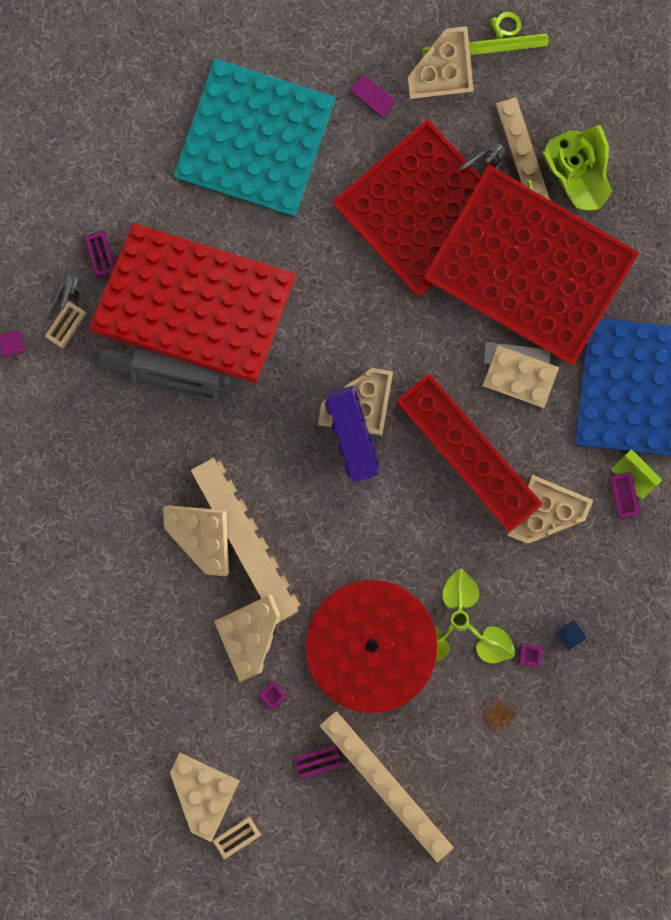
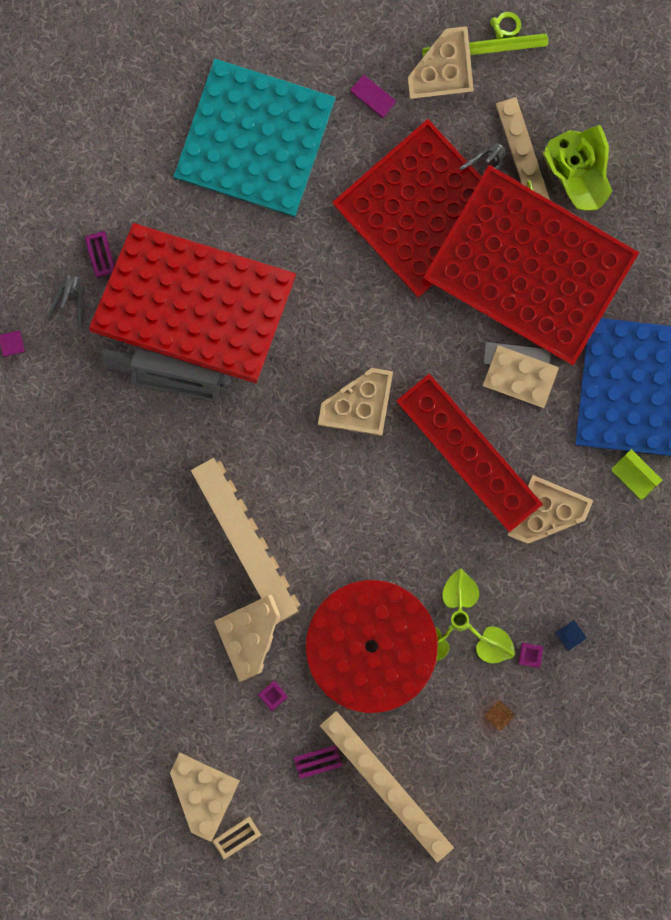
tan tile [45,301,87,349] -> none
tan plate [163,505,229,576] -> none
dark purple brick [325,385,380,482] -> none
magenta tile [610,472,641,519] -> none

